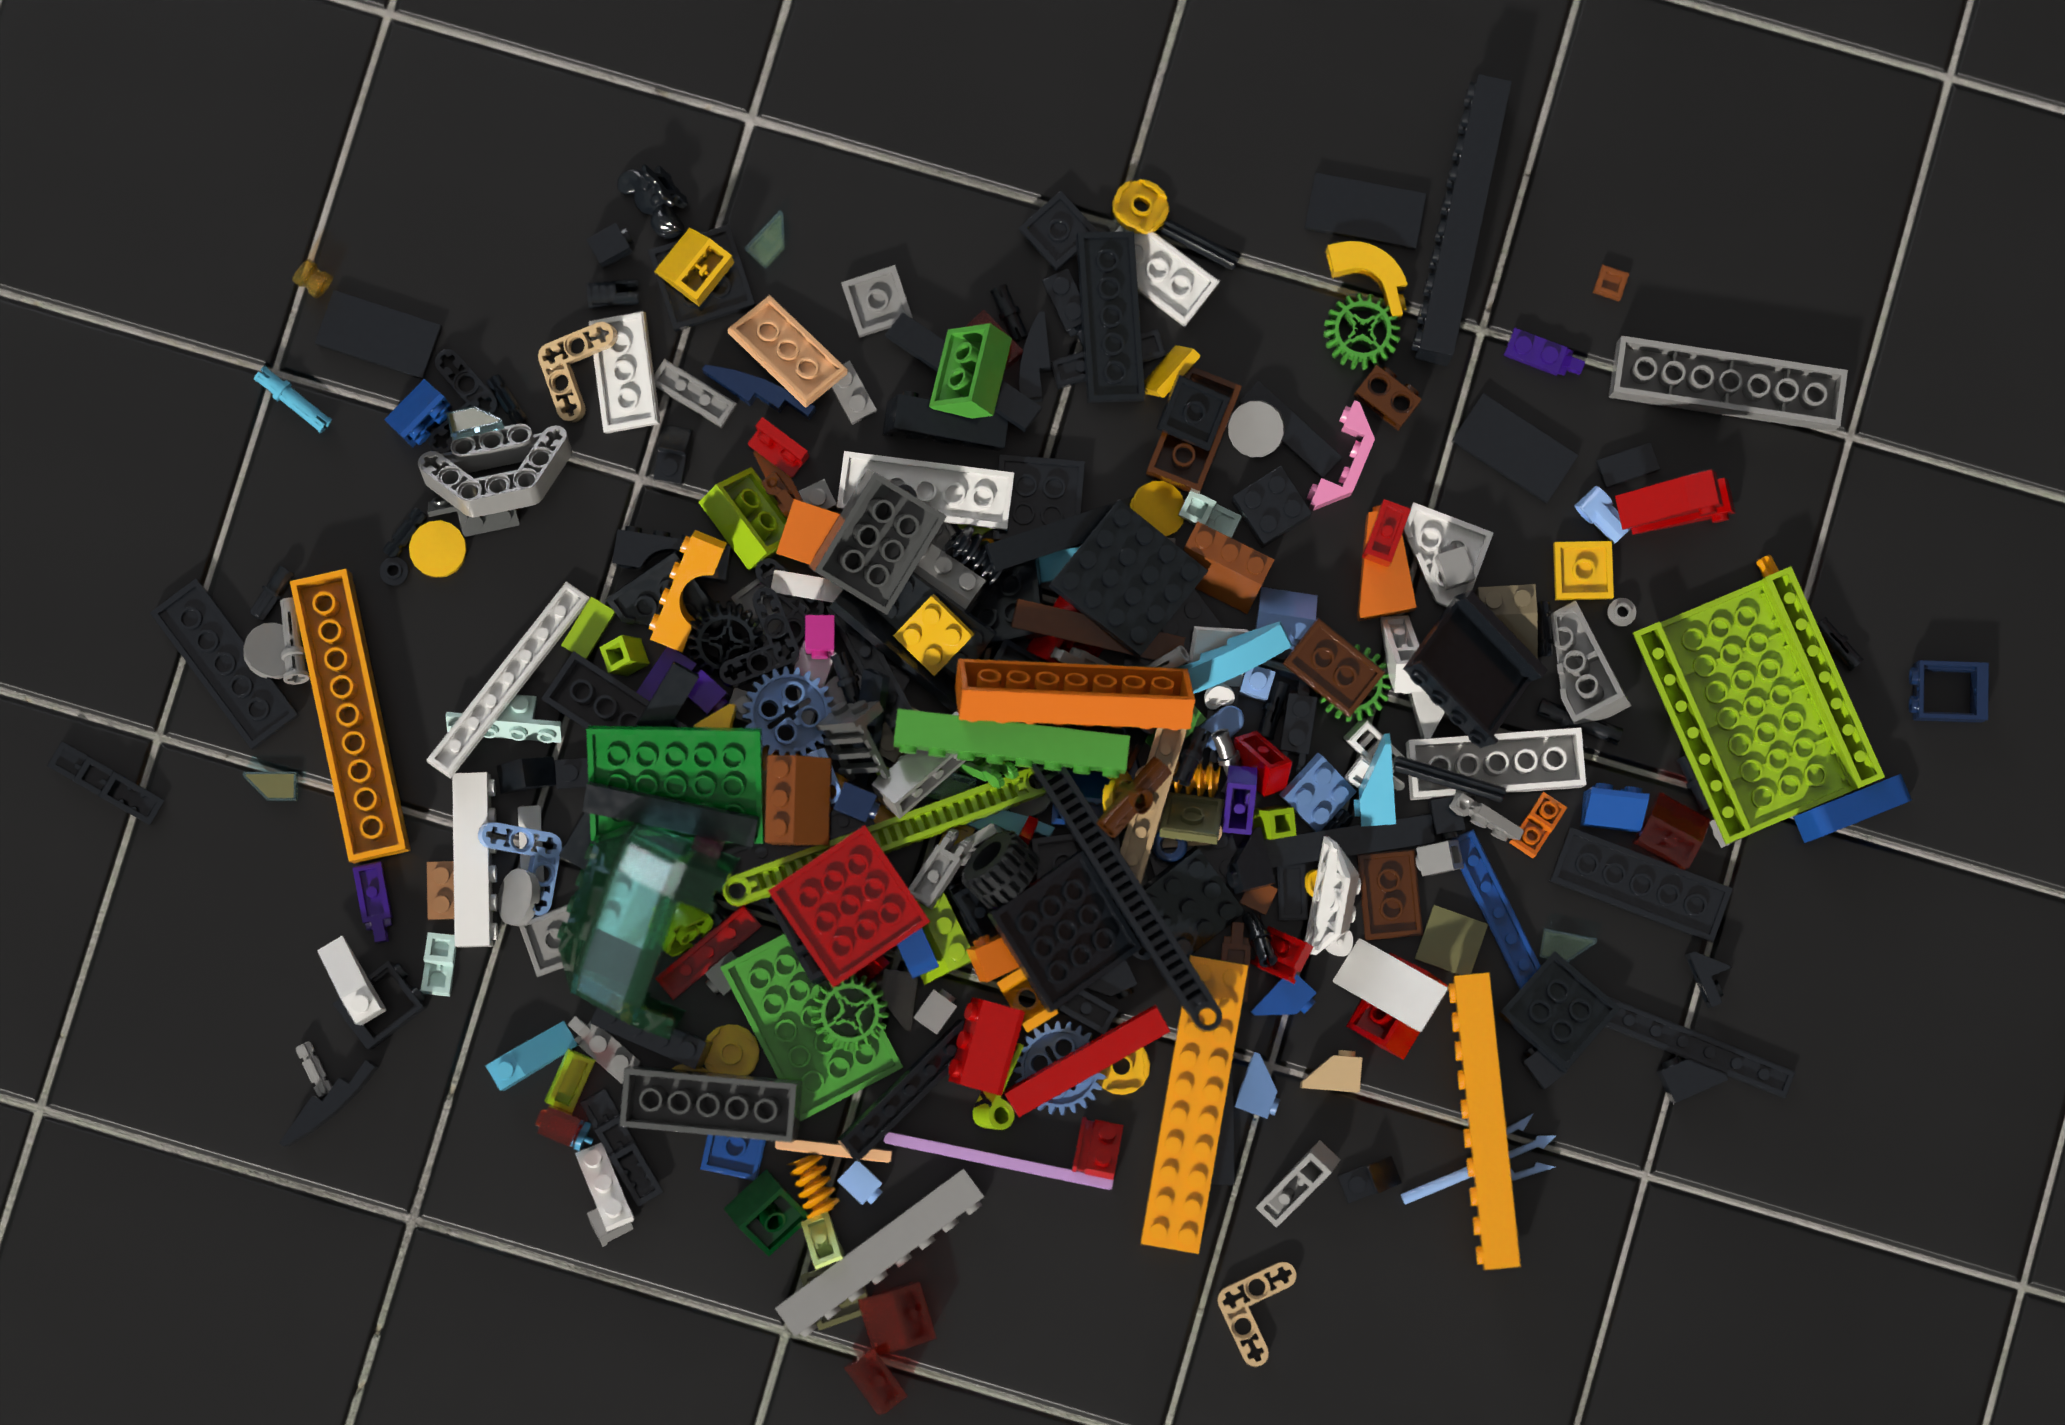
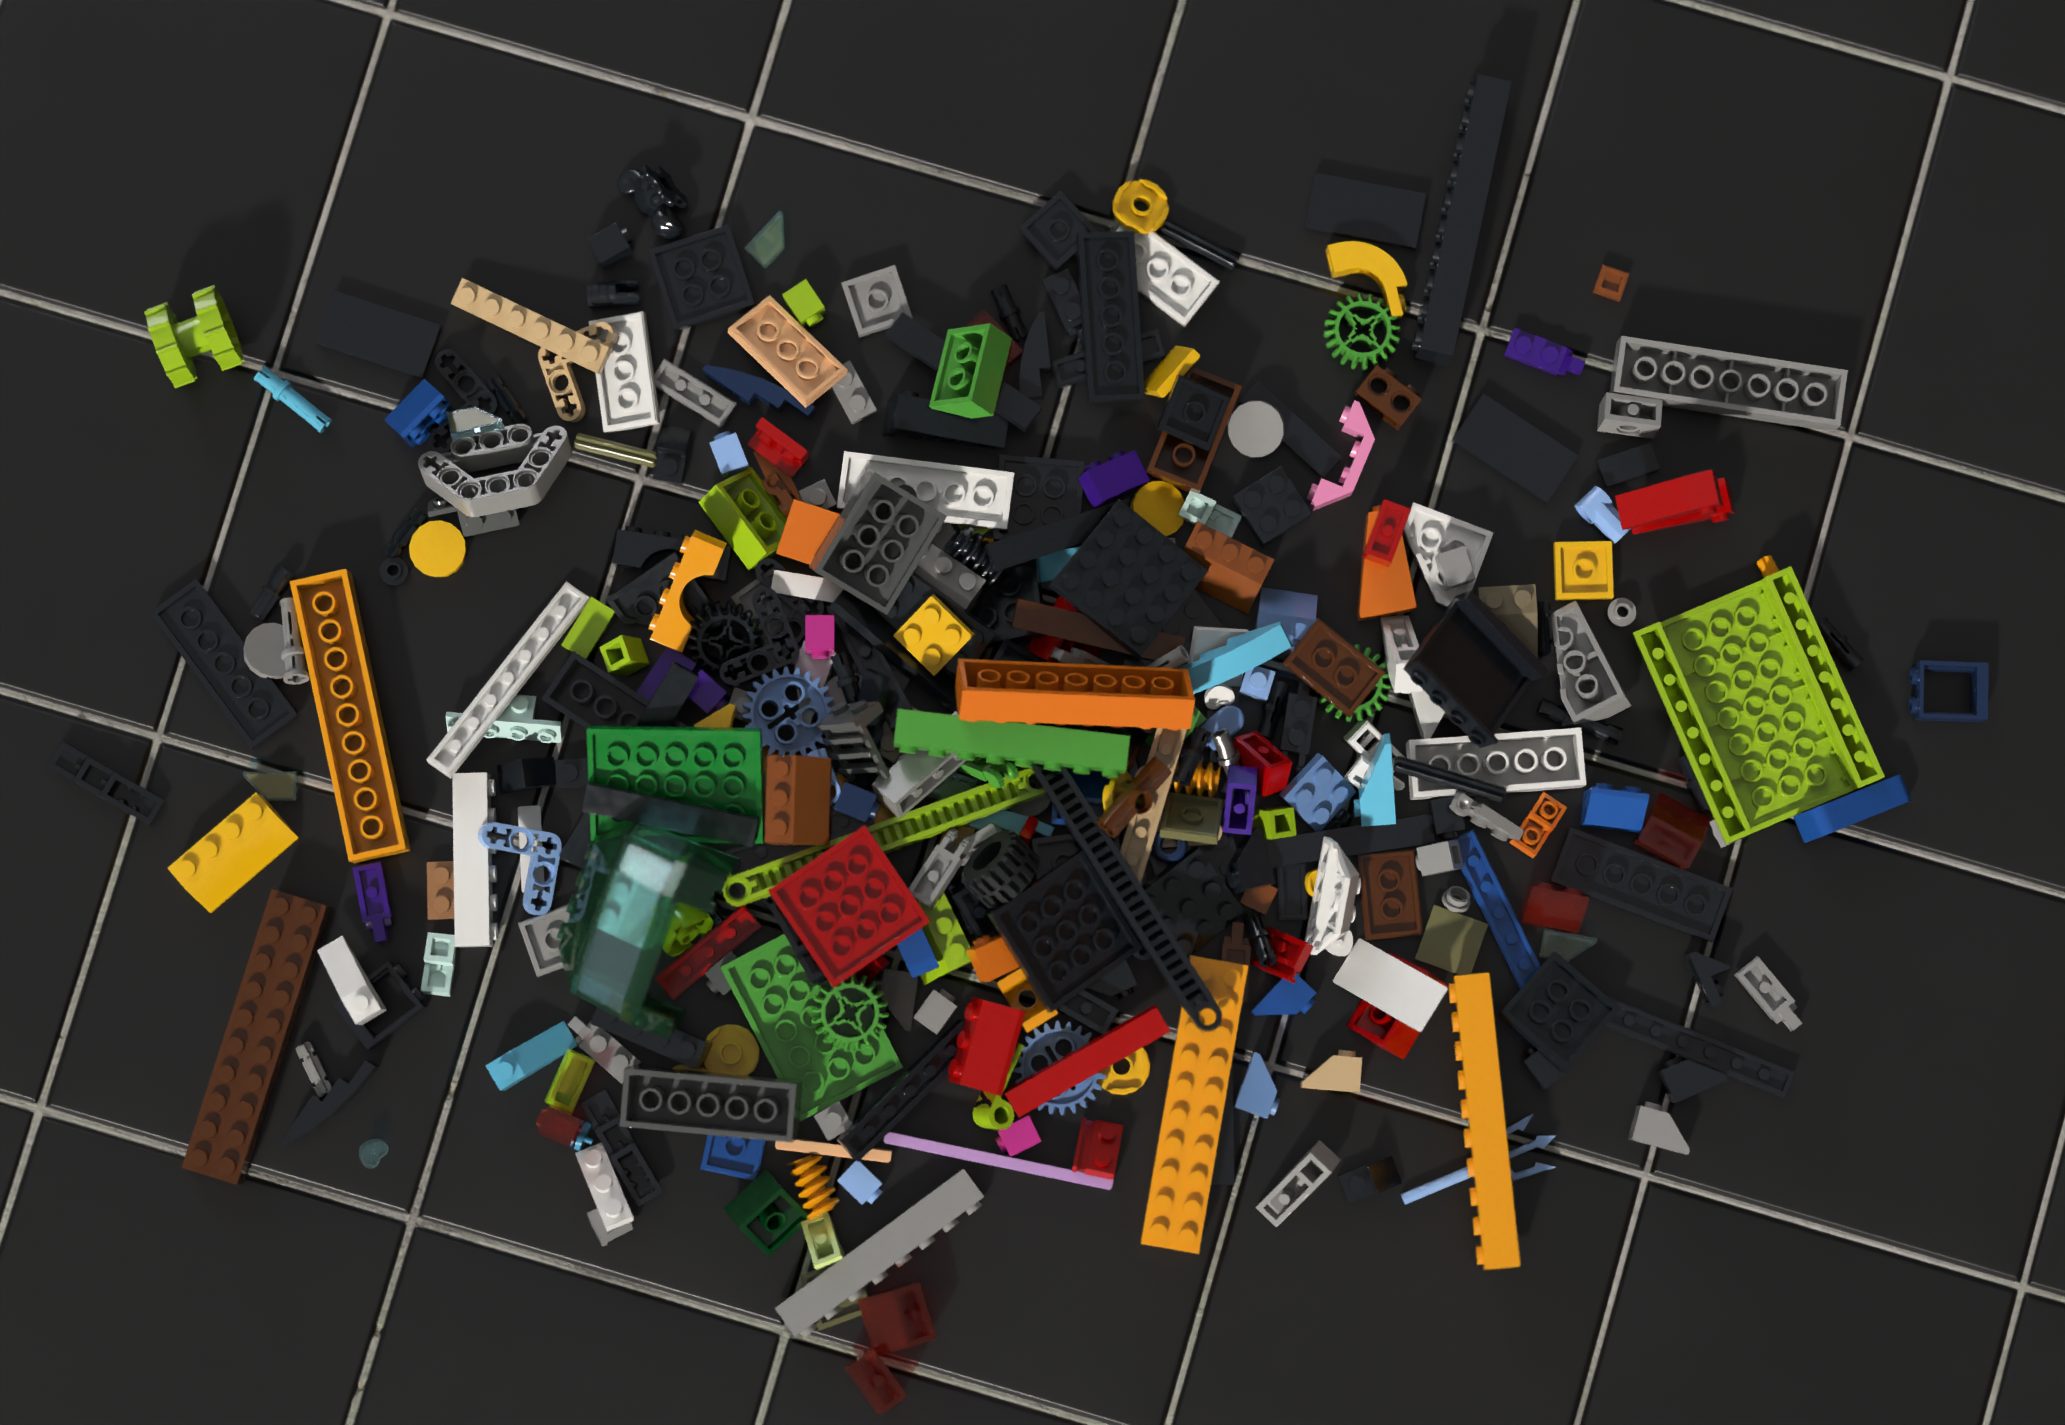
clear yellow wheel [292,259,333,299] -> none
light grey tile [498,868,540,927] -> none
yellow slope [654,227,734,307] -> none
tile [691,835,726,859] -> none
tan beam [1217,1262,1296,1367] -> none
none -> lime piece [144,285,245,388]
none -> yellow slope [168,792,299,913]
none -> reddish brown brick [181,889,333,1185]
none -> clear light blue piece [359,1139,389,1168]
none -> tan plate [451,278,612,375]
none -> olive axle [574,433,658,467]
none -> light blue brick [709,431,750,479]
none -> lime brick [782,279,826,327]
none -> light grey brick [814,1101,853,1141]
none -> dark pink brick [995,1115,1042,1157]
none -> dark purple brick [1078,450,1150,509]
none -> light grey plate [1442,886,1471,912]
none -> clear red slope [1519,882,1589,934]
none -> light grey brick [1597,392,1663,439]
none -> light grey slope [1628,1102,1690,1155]
none -> light grey hinge [1734,956,1802,1031]

